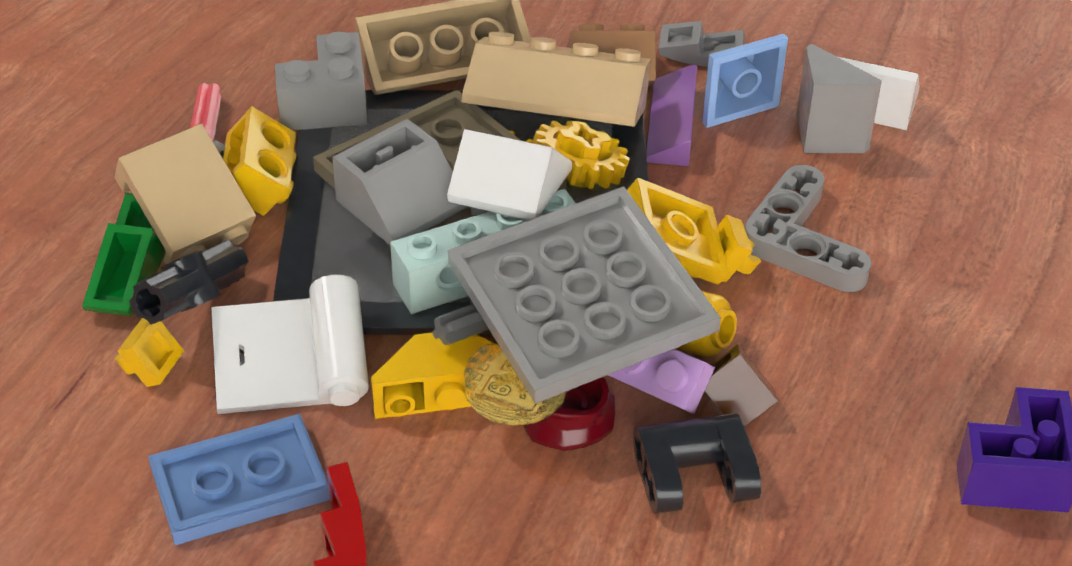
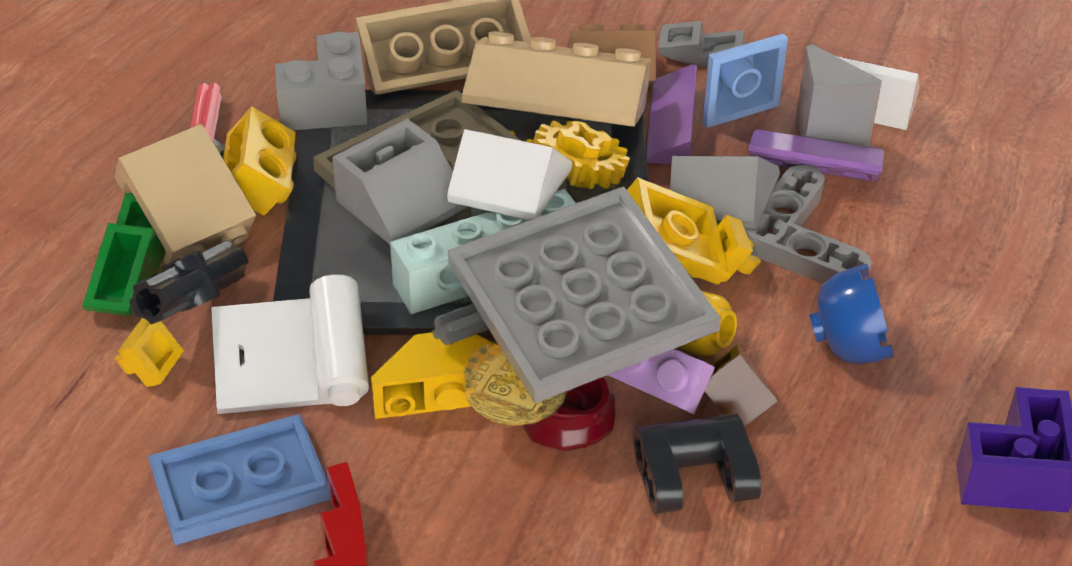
none -> light grey slope [670,156,780,228]
none -> medium lavender slope [748,130,884,182]
none -> blue cylinder [809,264,894,364]

